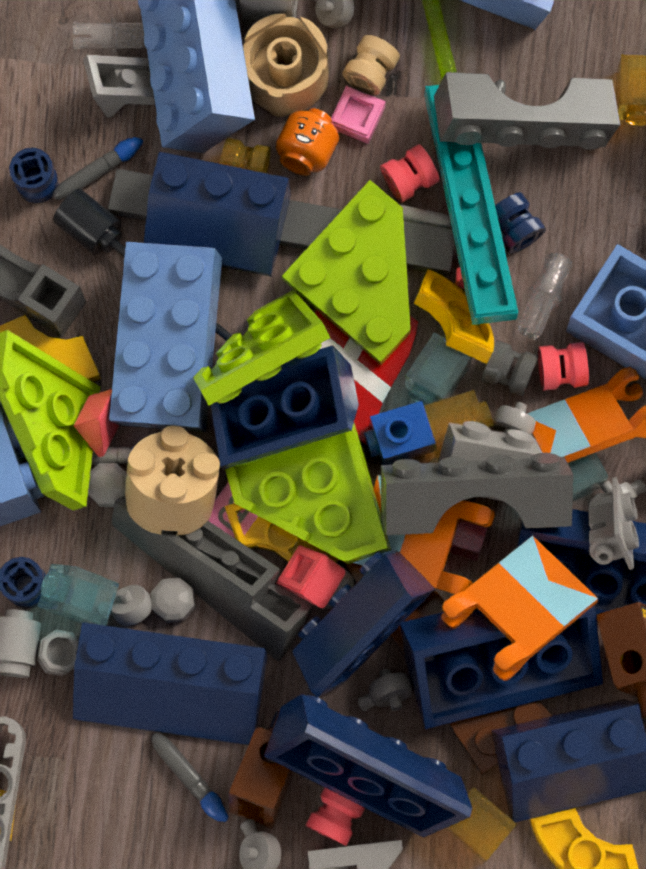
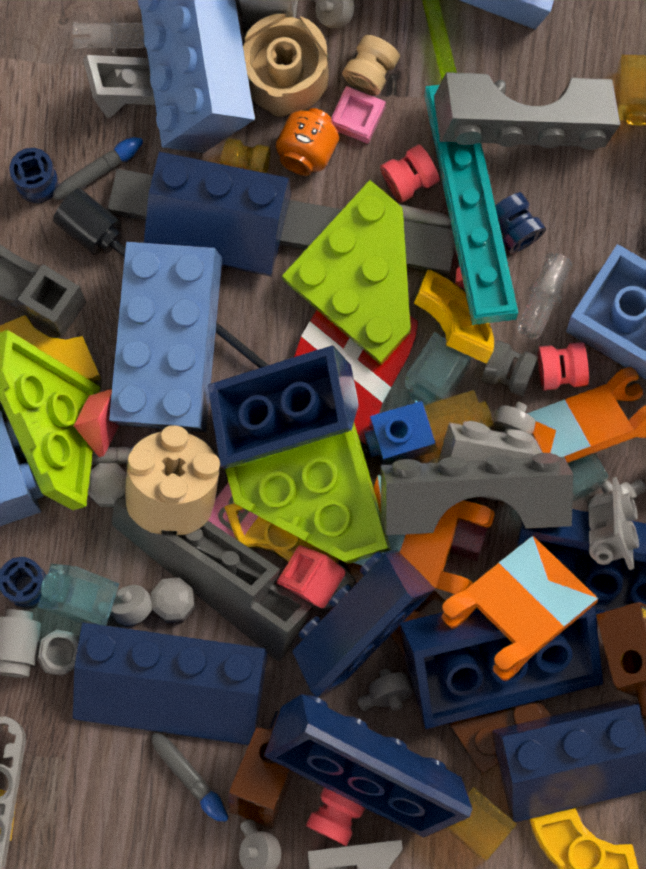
lime plate [193,290,330,405] -> none

